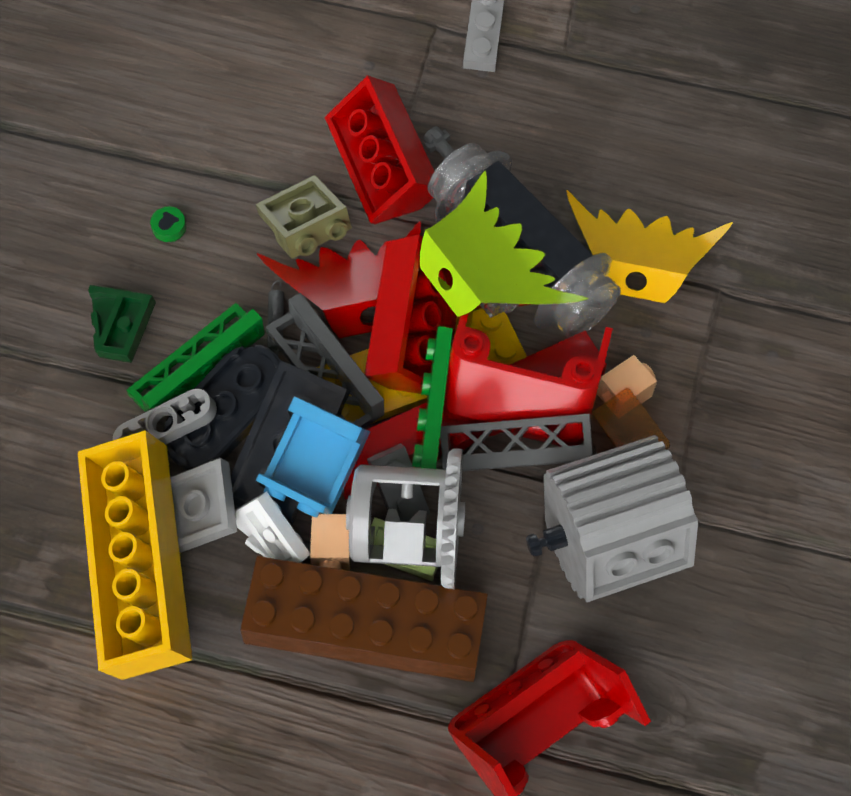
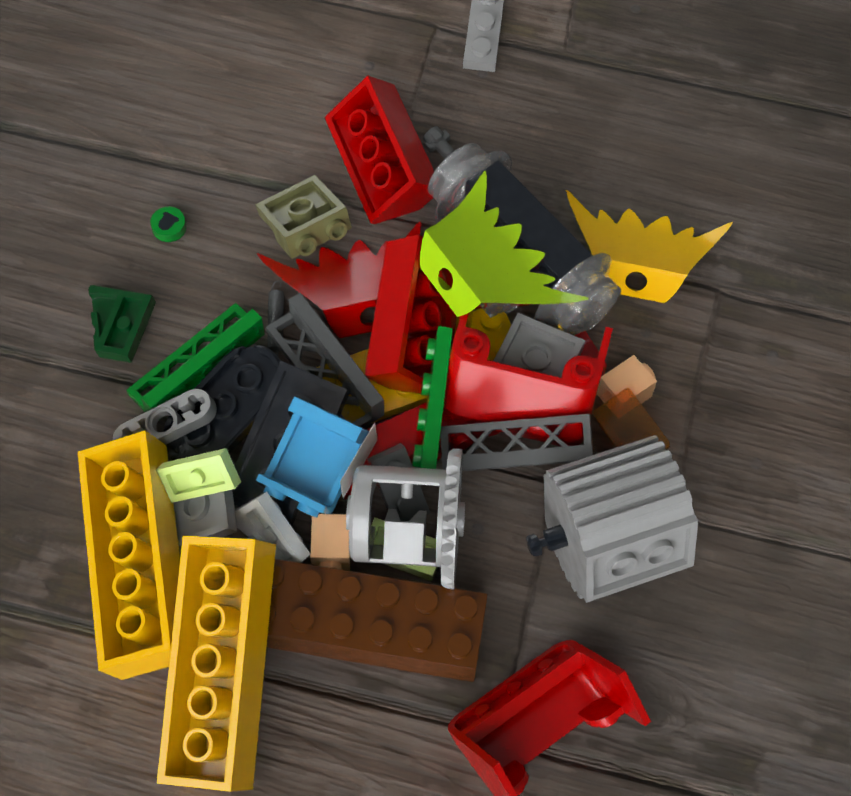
none -> yellowish green plate [156,448,241,503]
none -> yellow brick [157,536,276,792]
none -> white sticker [340,422,377,498]
none -> light grey plate [493,313,585,378]

